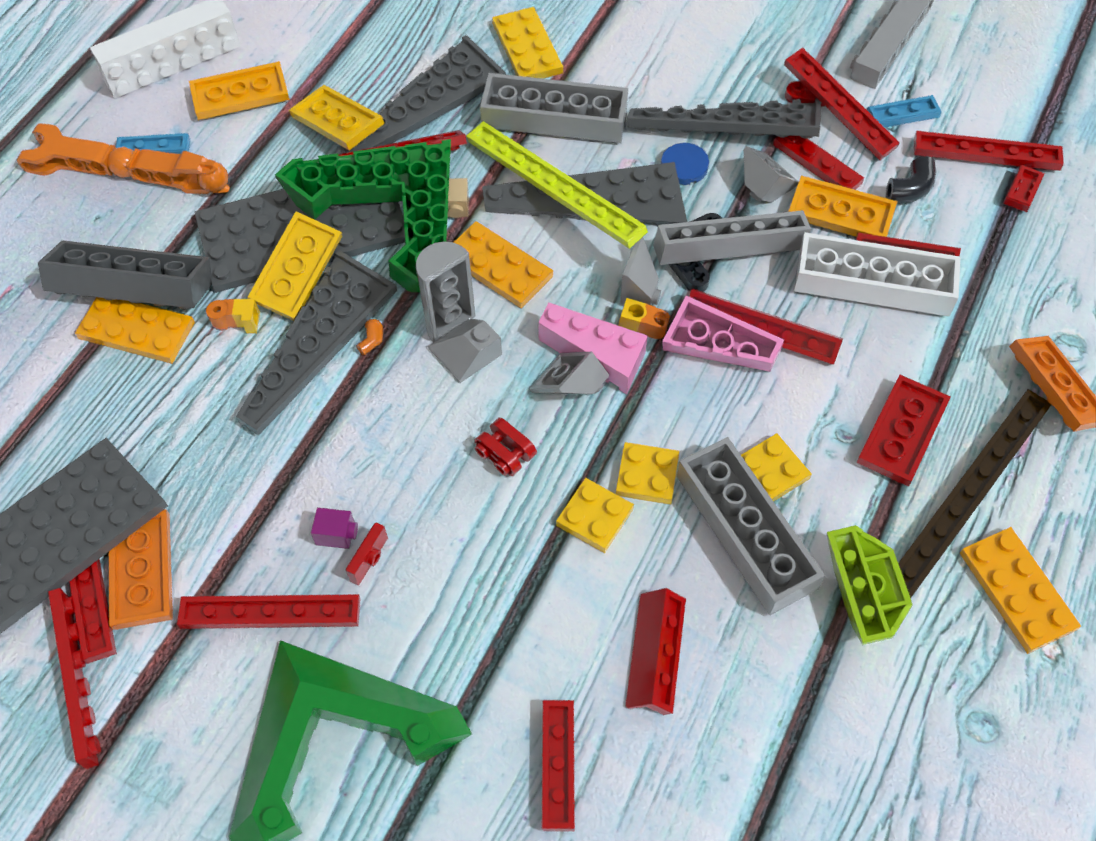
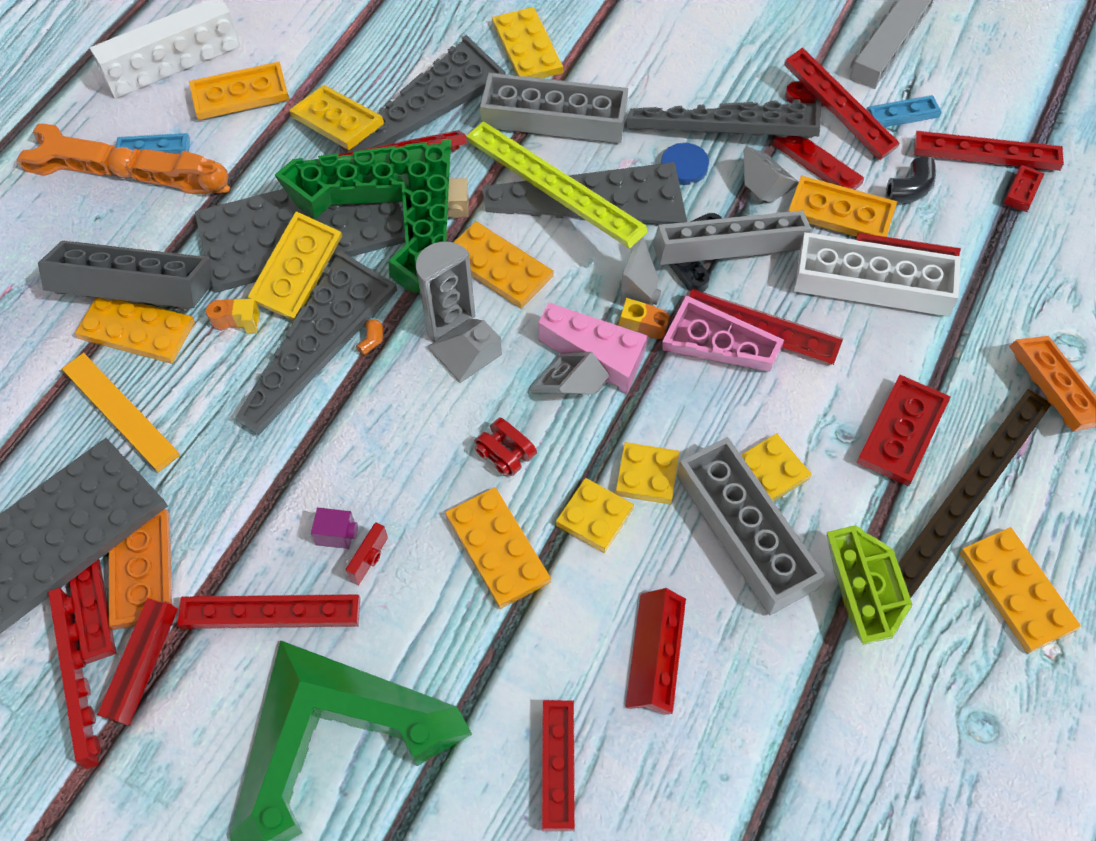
none -> light orange tile [61,353,180,473]
none -> red panel [97,598,178,726]
none -> light orange plate [445,487,551,609]

